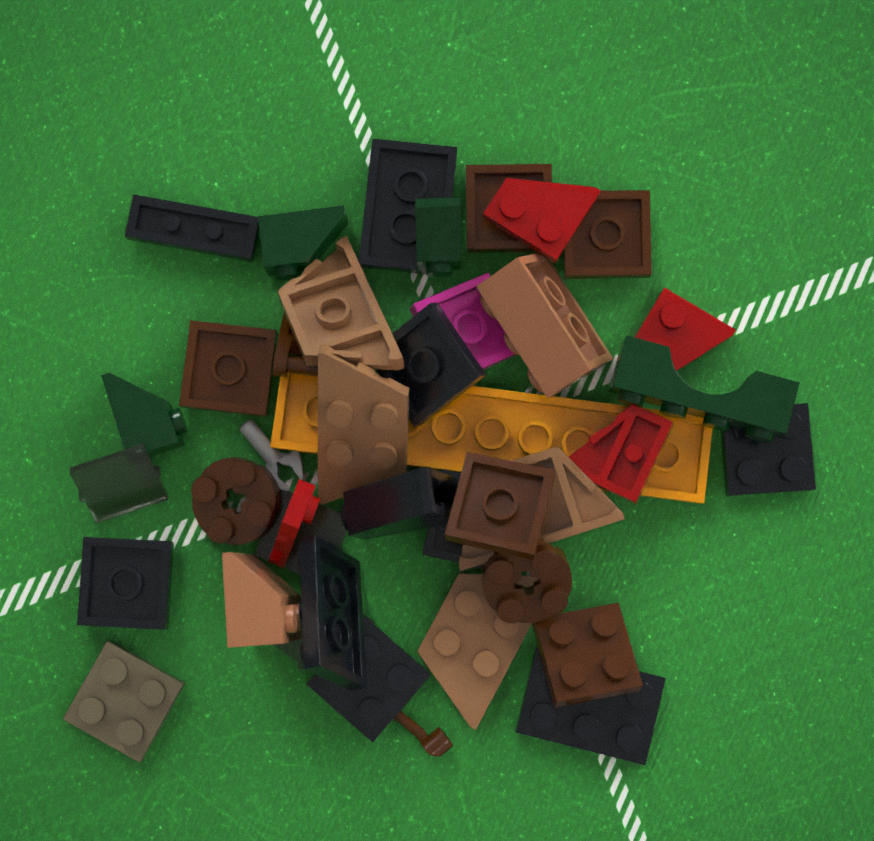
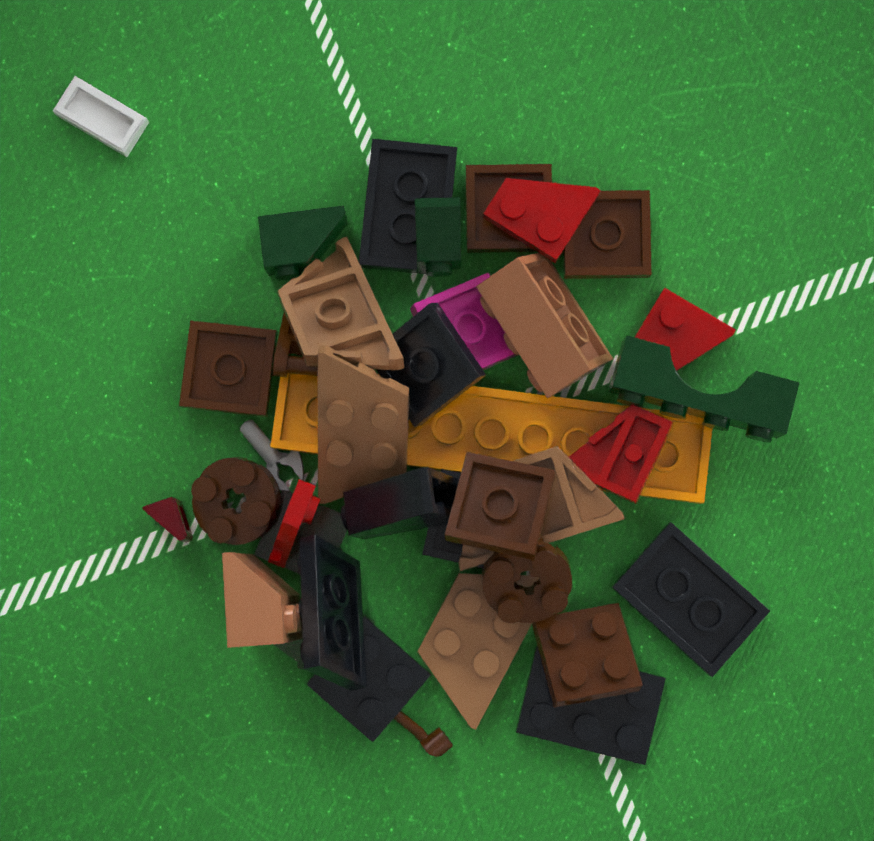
dark tan plate [63,640,186,762] -> none
clear smoke piece [69,443,168,523] -> none
black plate [77,537,174,630] -> none
dark green slope [101,373,188,462] -> none
black plate [125,194,259,262] -> none
black plate [720,403,816,496] -> none
none -> white tile [53,76,149,157]
none -> dark red slope [142,497,193,543]
none -> black plate [611,522,770,677]

